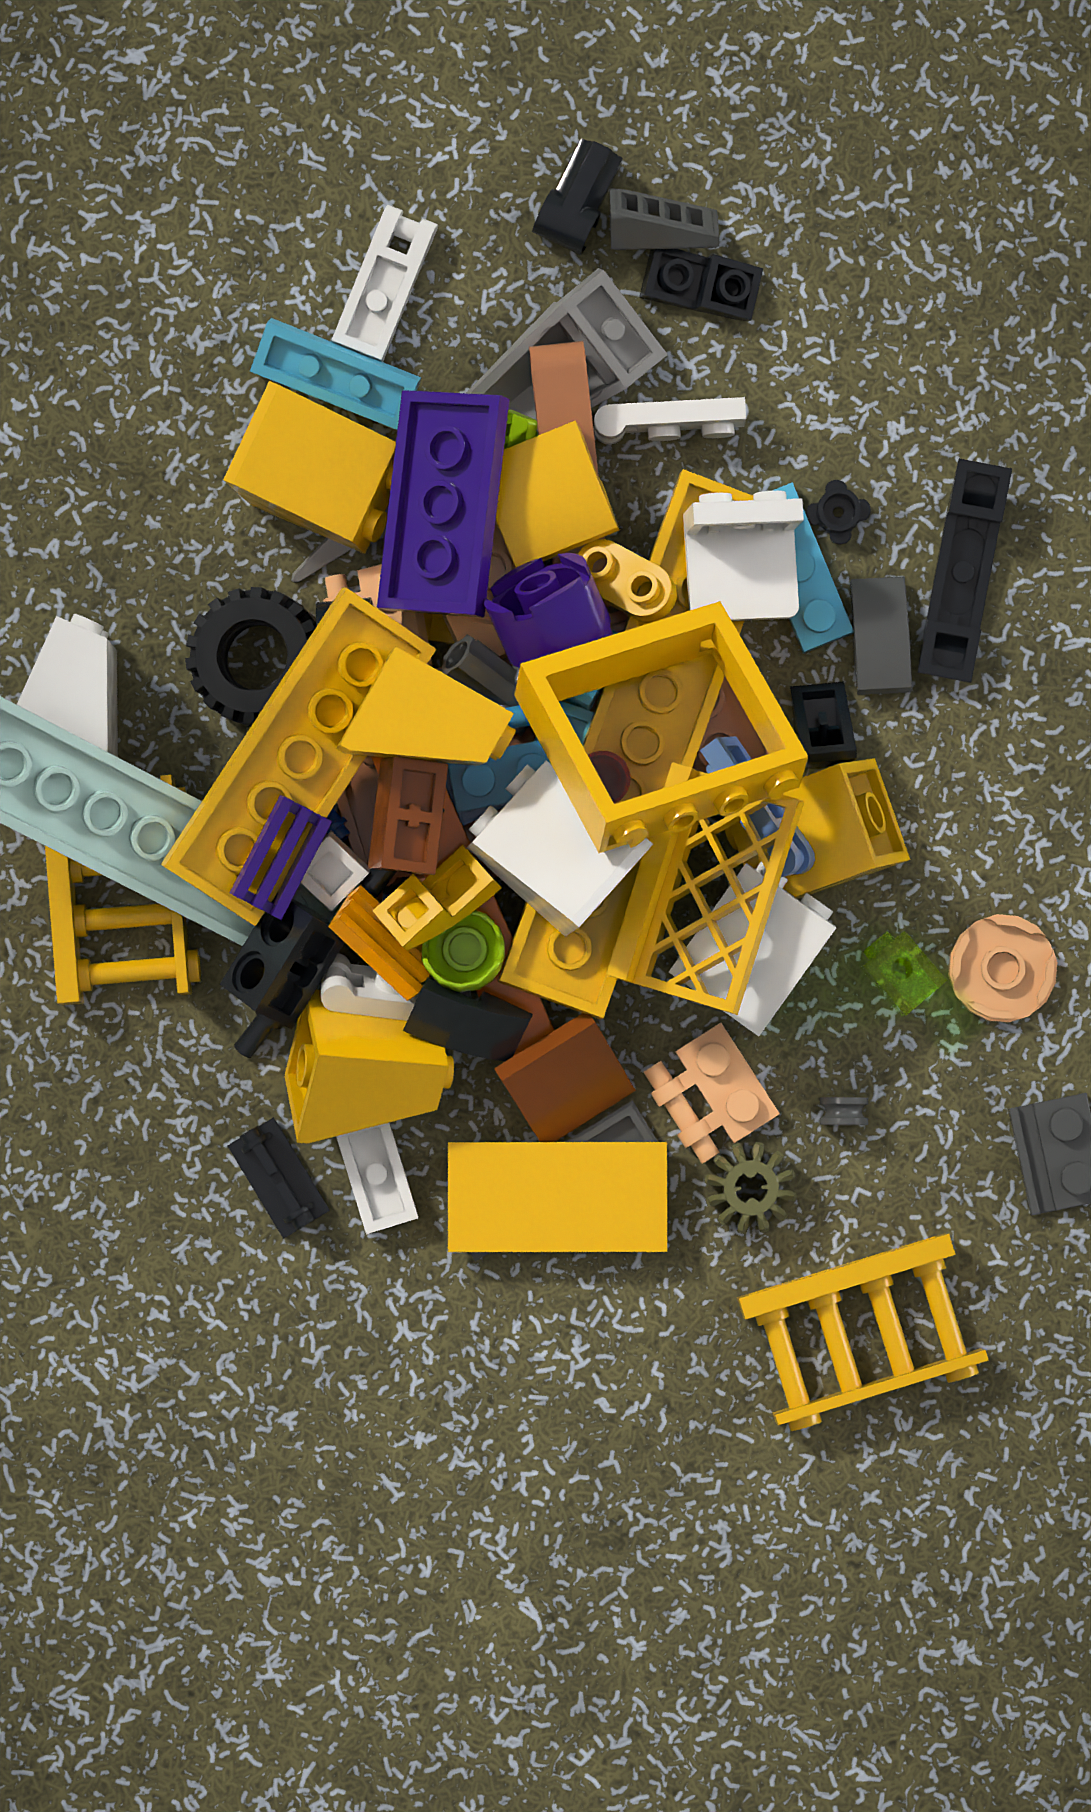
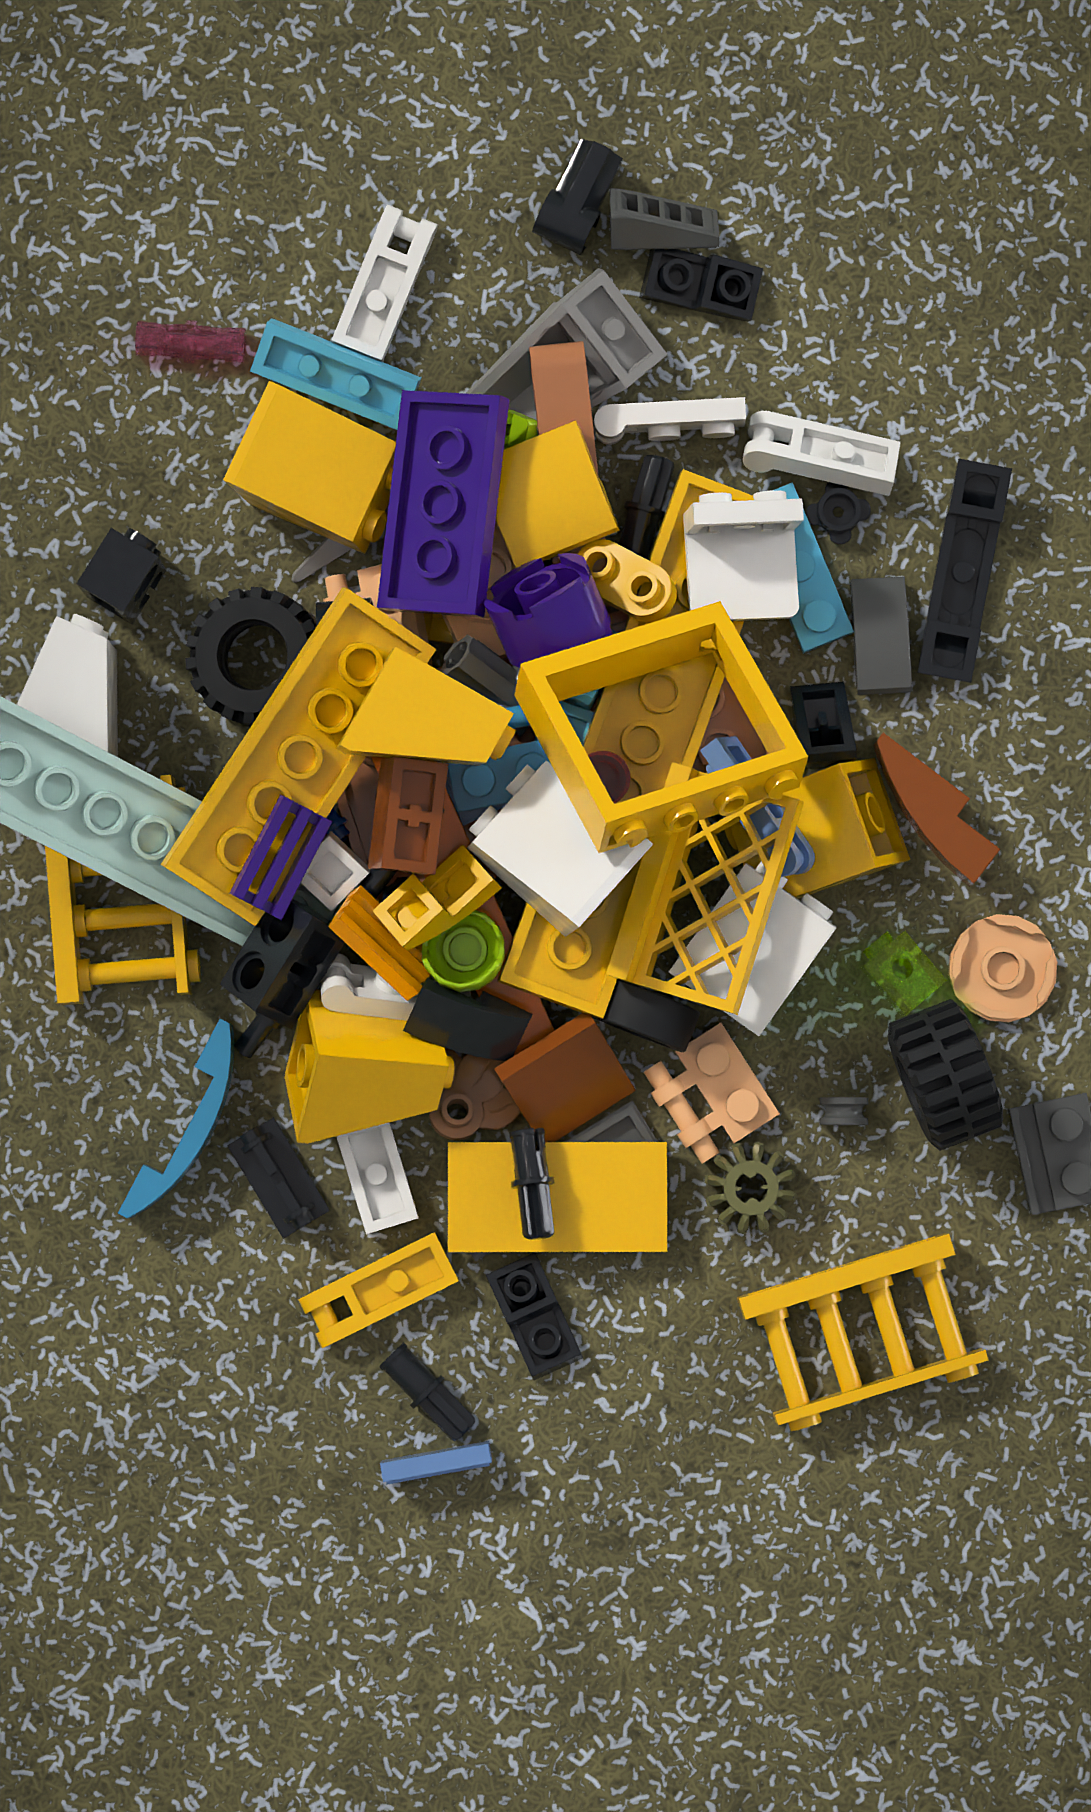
none -> black brick [76,528,167,625]
none -> dark azure slope [118,1019,235,1218]
none -> clear pink pin [135,320,246,364]
none -> yellow plate [298,1232,459,1348]
none -> black axle [379,1342,475,1441]
none -> medium blue tile [380,1441,492,1485]
none -> medium nougat plate [429,1048,520,1141]
none -> black slope [486,1253,583,1380]
none -> black axle [509,1128,555,1240]
none -> black tyre [592,979,700,1052]
none -> black axle [619,455,675,560]
none -> white plate [743,411,900,496]
none -> dark orange slope [873,732,1000,887]
none -> black tyre [888,999,1003,1151]

